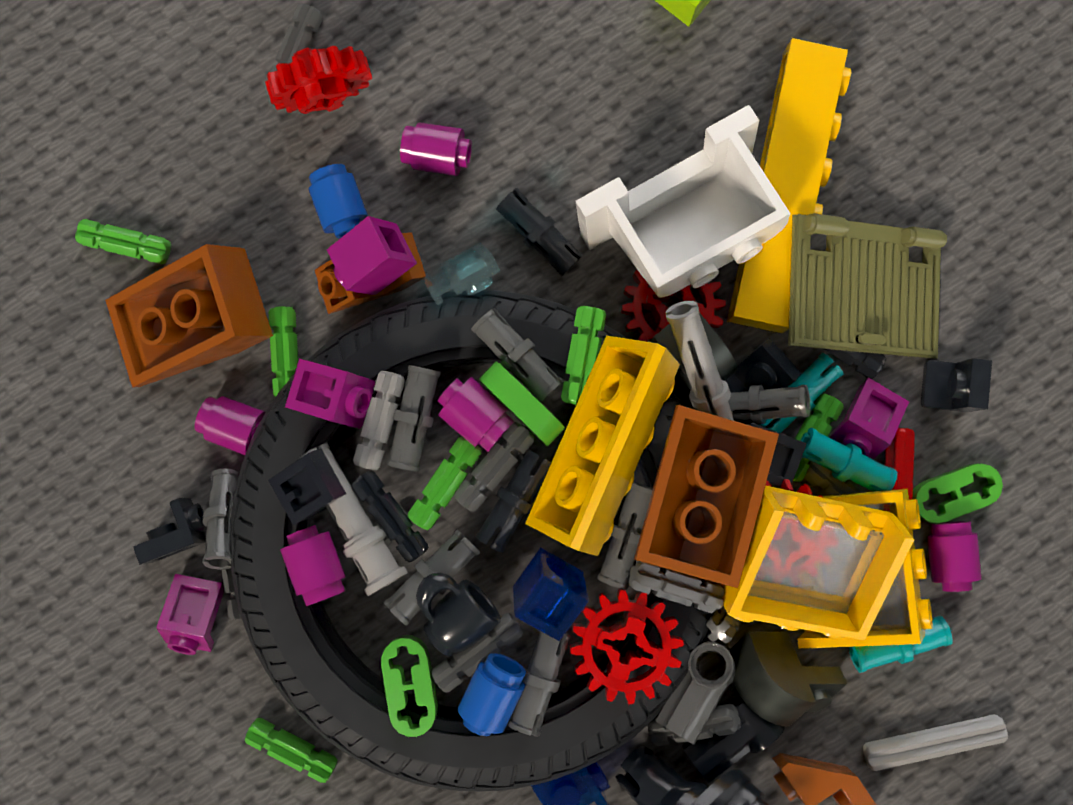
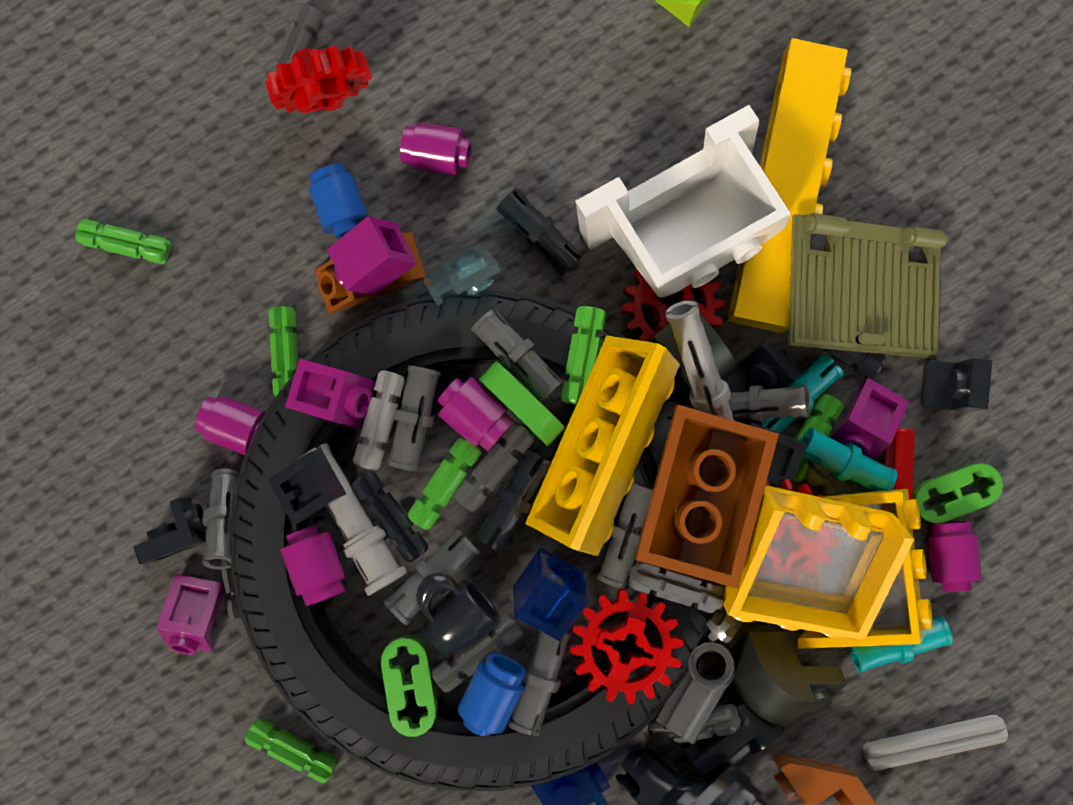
dark orange slope [105,244,273,388] -> none

